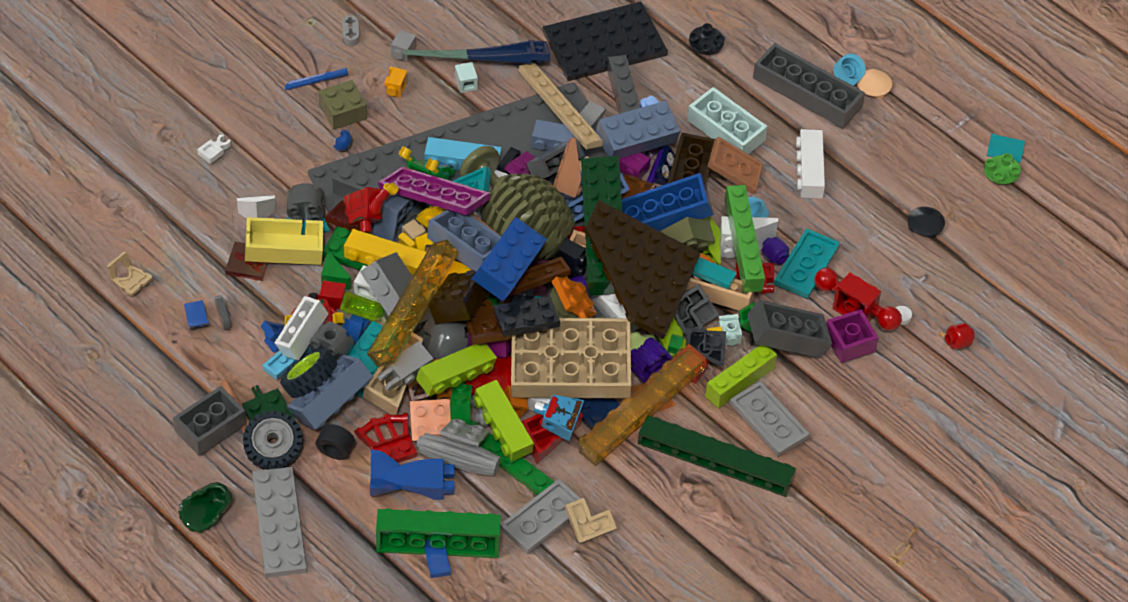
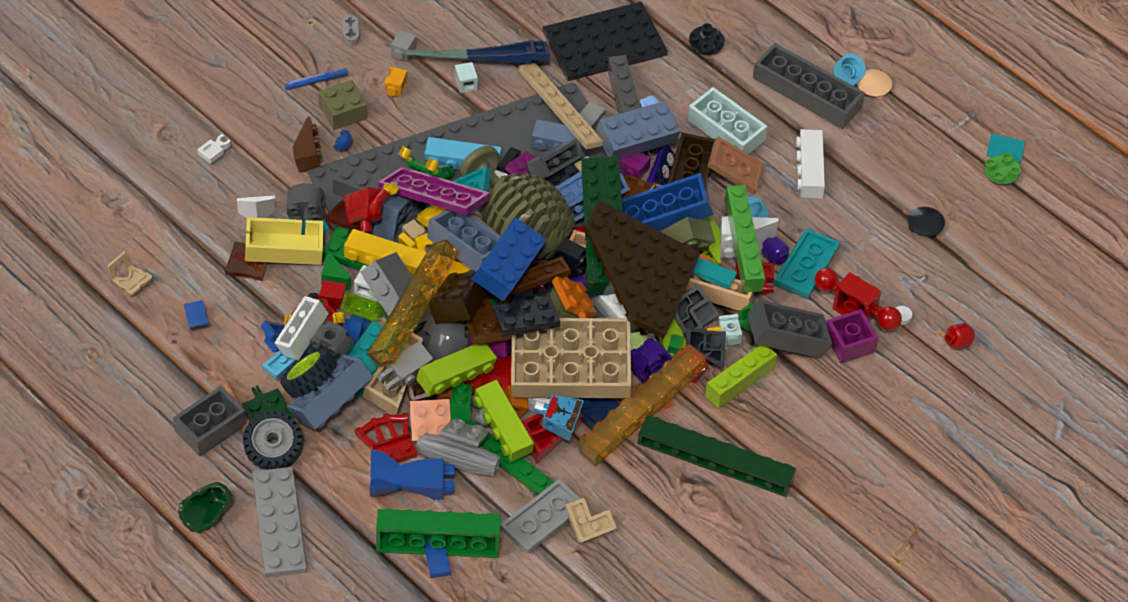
dark grey tile [214,295,231,330] -> none
black tyre [315,424,355,460] -> none
nougat slope [553,137,582,200] -> none
light grey plate [729,381,810,457] -> none
none -> reddish brown slope [293,116,322,172]

